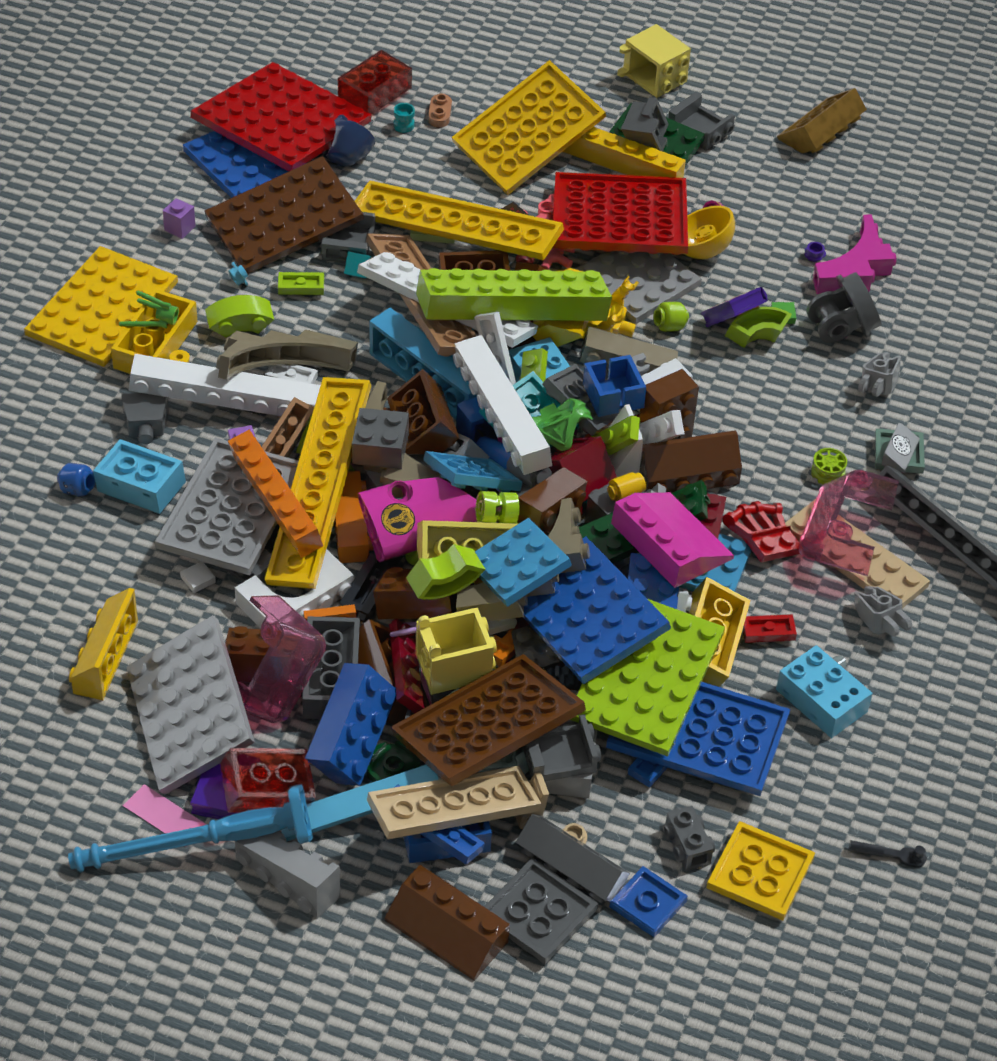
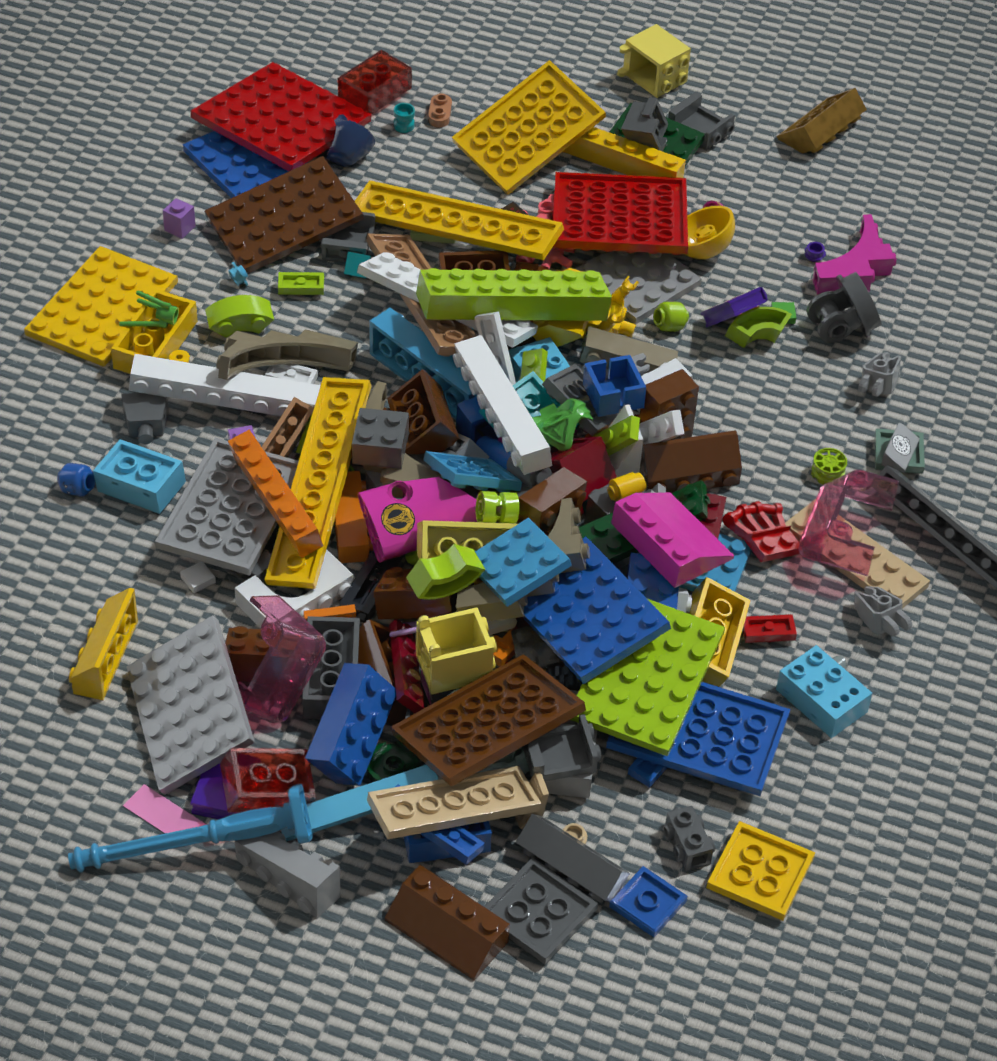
black piece [849,840,927,867] -> none

